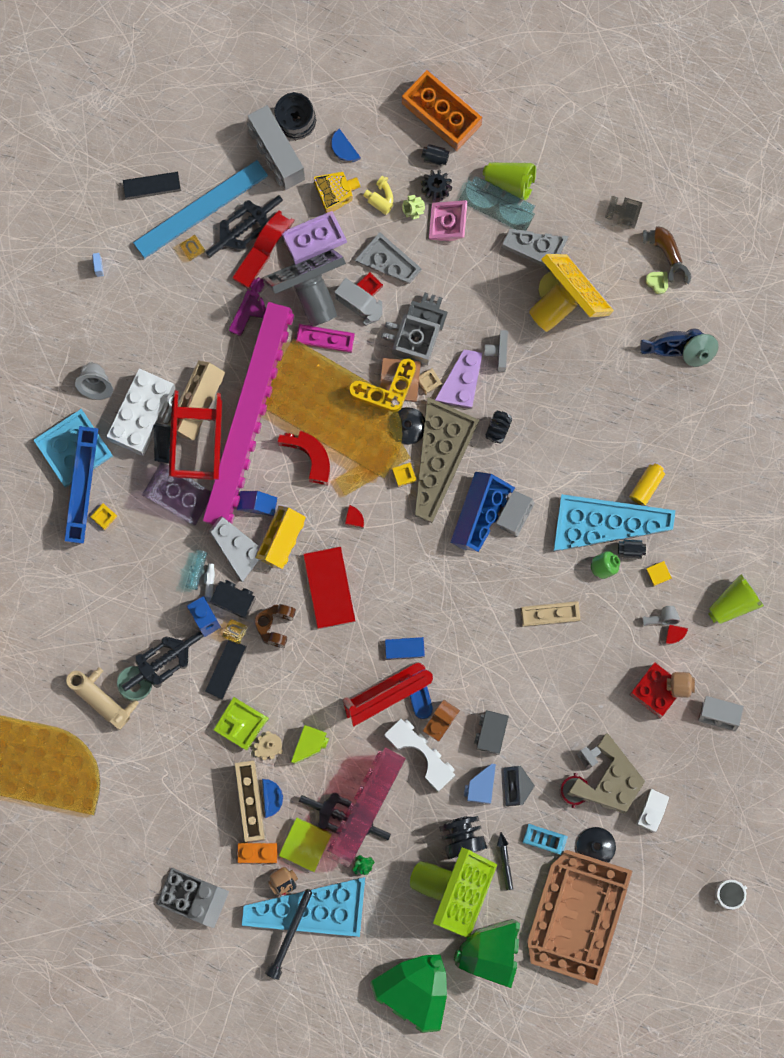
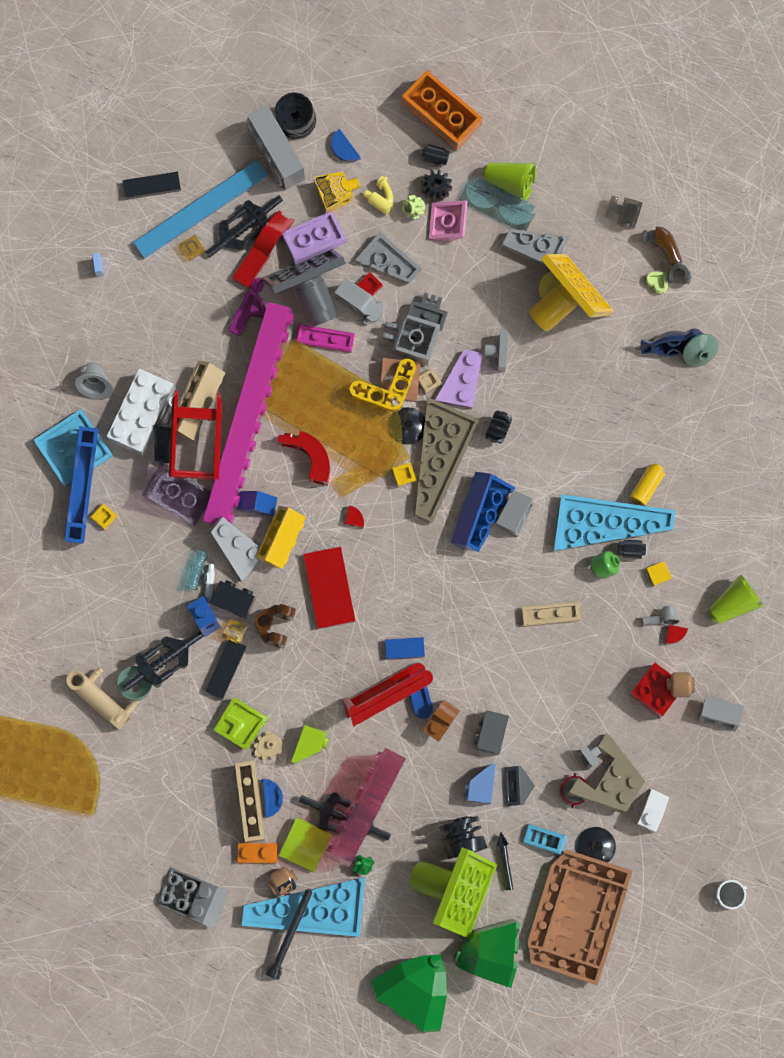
white arch [384,719,455,792] -> none

